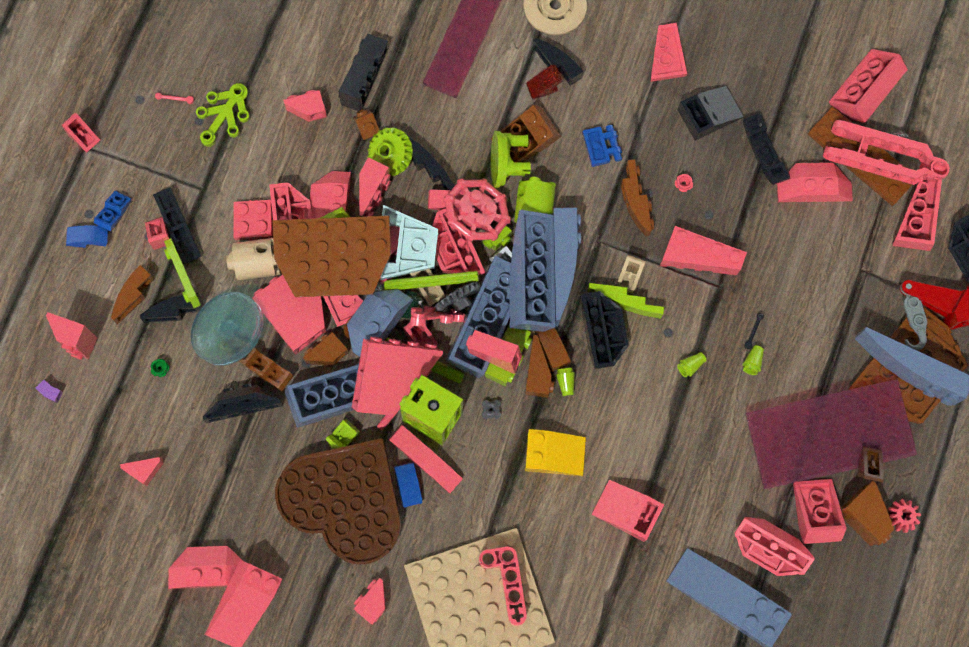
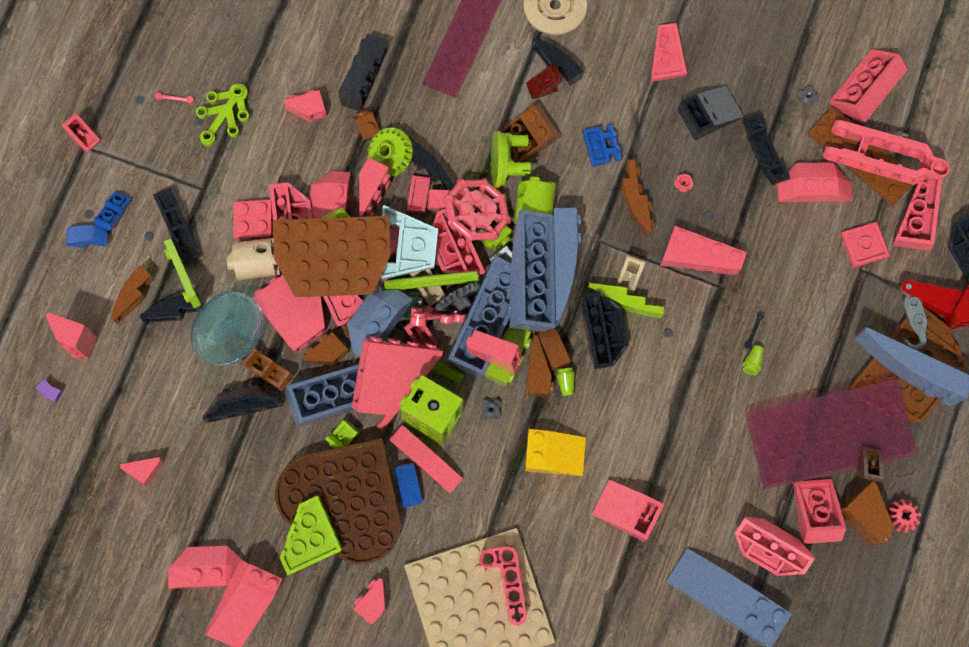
coral slope [145,217,170,250] -> none
green plate [150,359,170,377] -> none
lime cone [677,352,707,377] -> none
none -> lime plate [280,495,343,575]
none -> coral tile [406,175,431,215]
none -> flat silver plate [797,86,819,107]
none -> coral tile [840,222,890,268]

